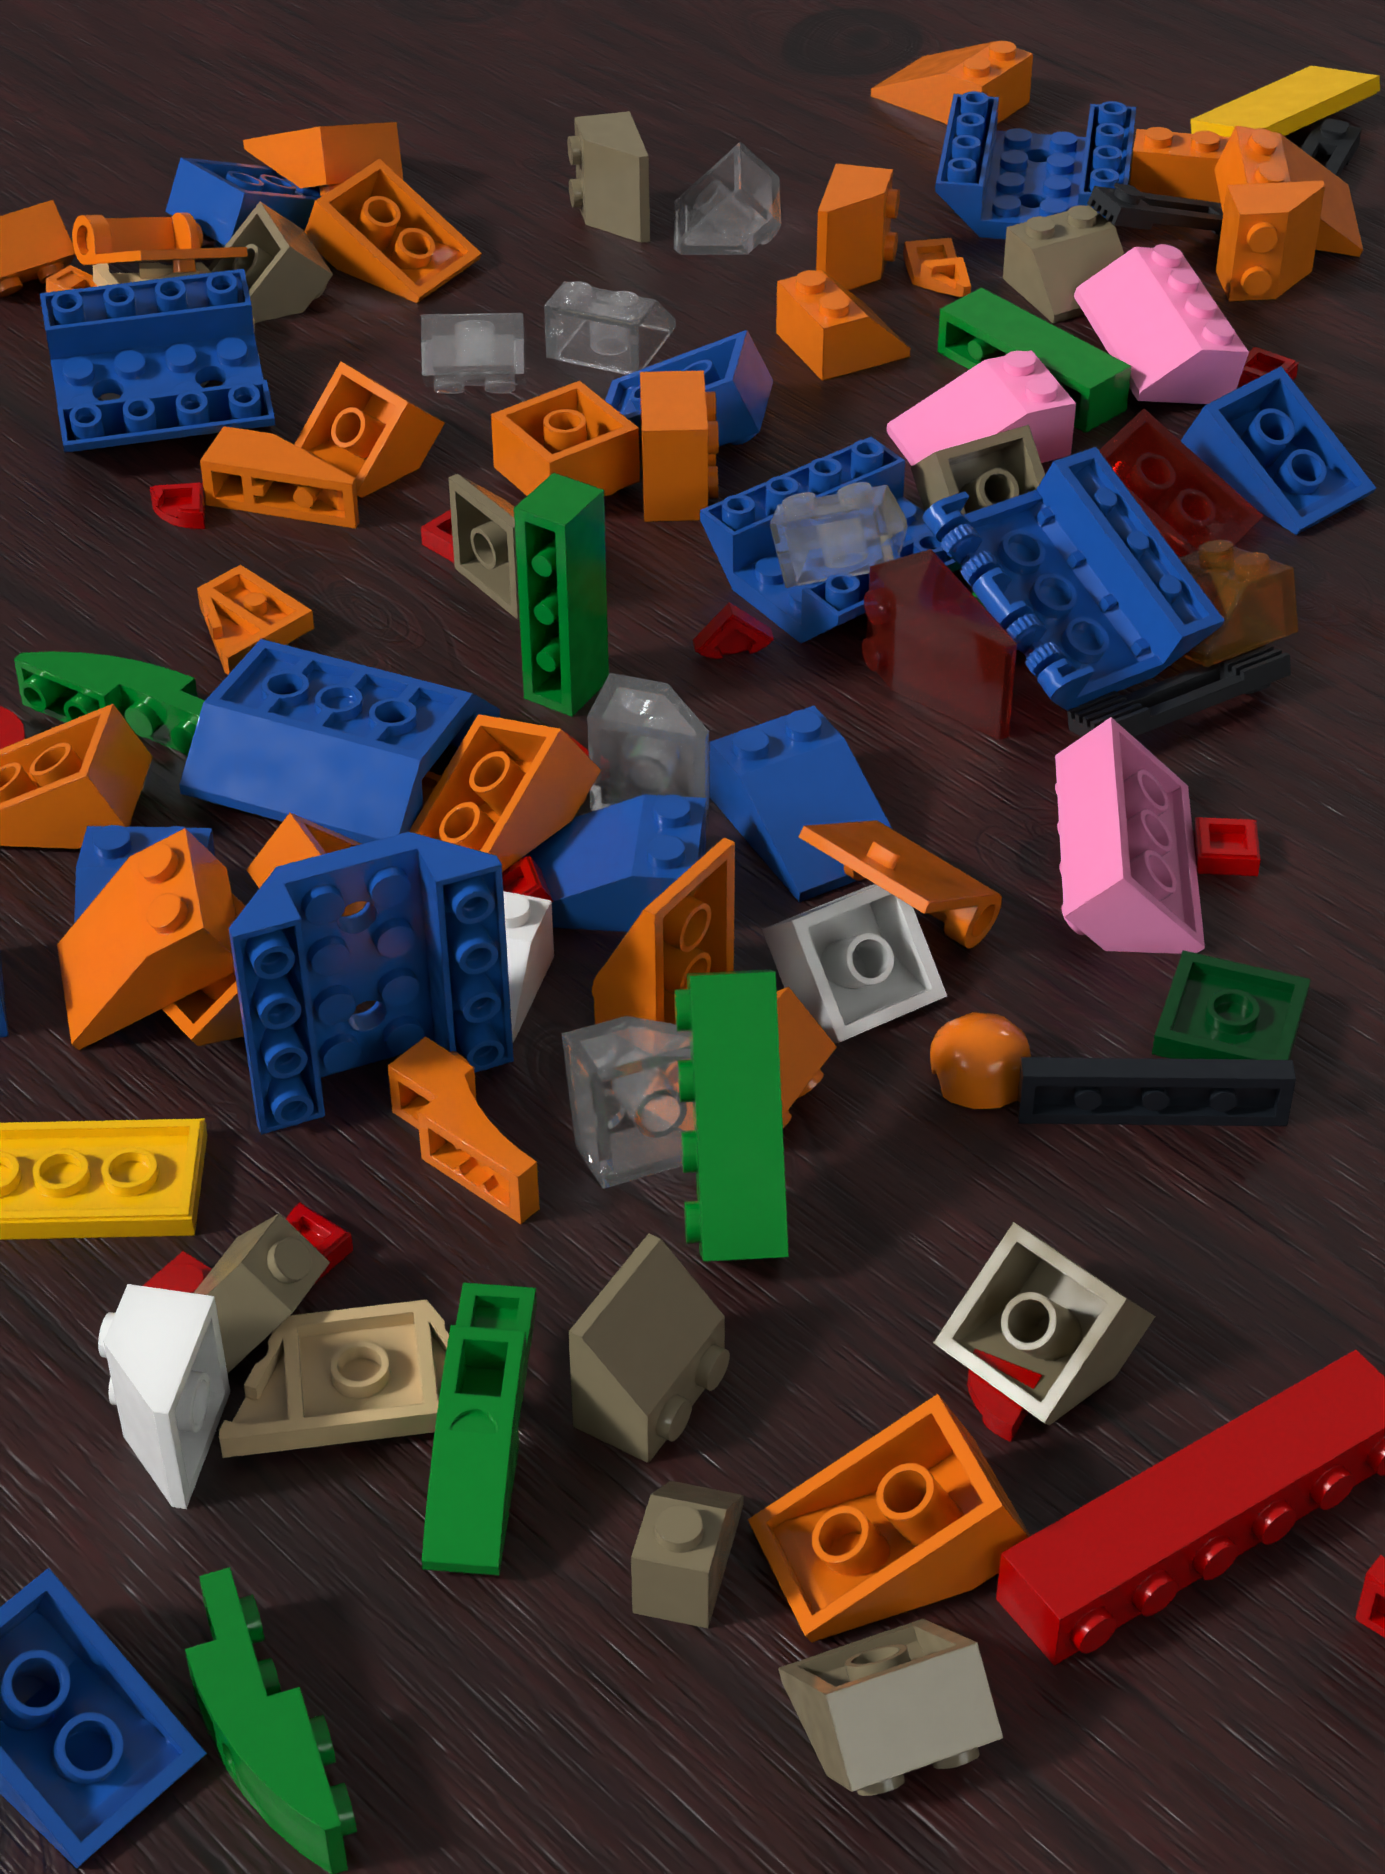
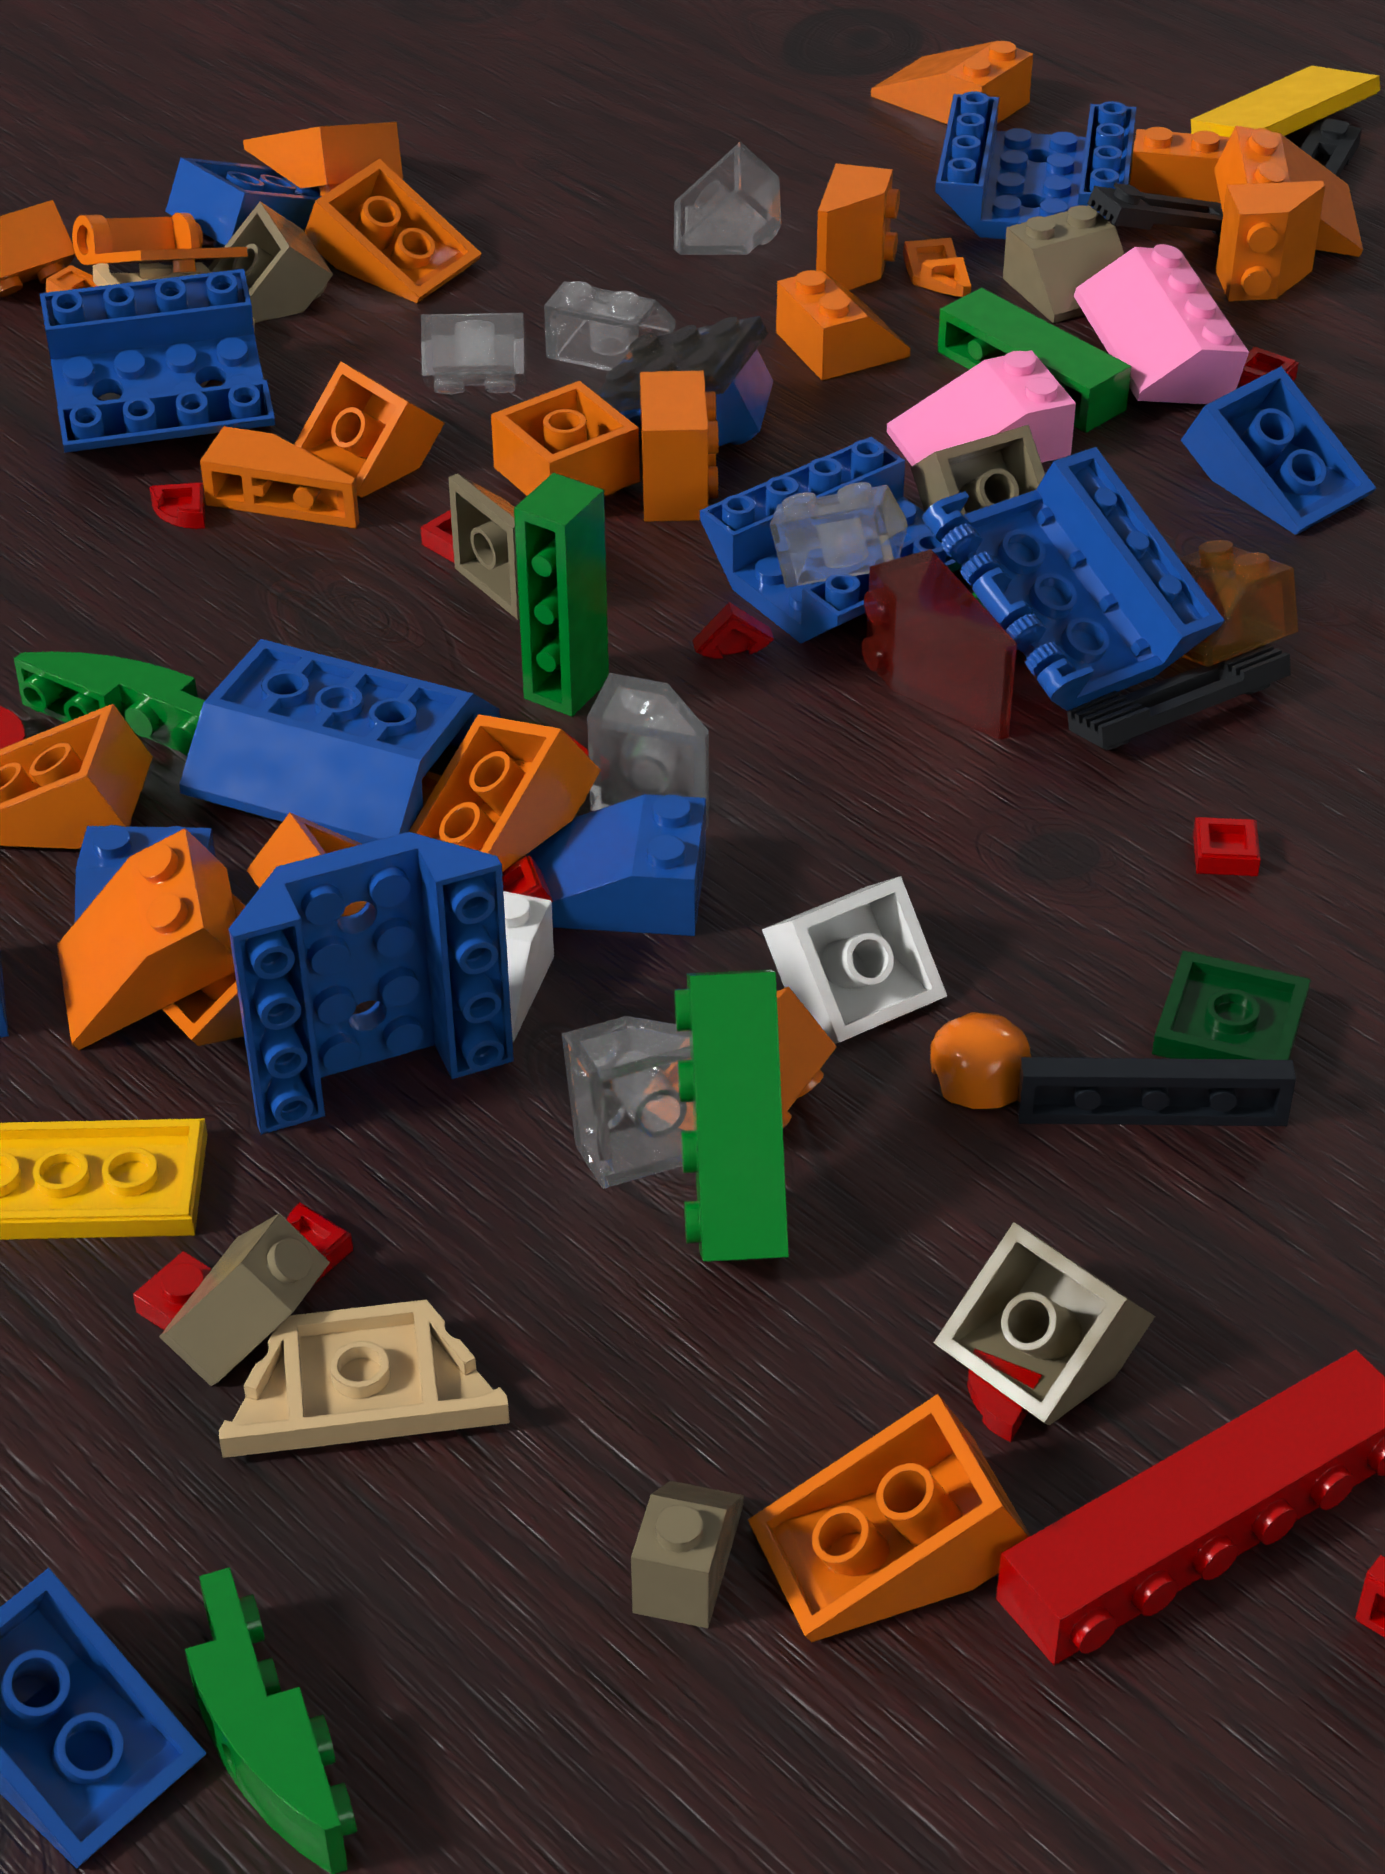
white slope [98,1284,230,1509] -> none
orange wing [197,564,314,675] -> none
orange slope [388,1036,540,1224] -> none
green slope [422,1282,537,1575] -> none
dark tan slope [567,111,650,243] -> none
dark tan slope [569,1233,730,1464] -> none
orange slope [592,837,735,1060] -> none
blue slope [709,706,892,902] -> none
dark tan slope [778,1619,1003,1796] -> none
orange door [799,820,1002,948] -> none
bright pink slope [1055,717,1205,954] -> none
clear red slope [1099,409,1263,577] -> none
none -> clear smoke plate [596,316,768,412]

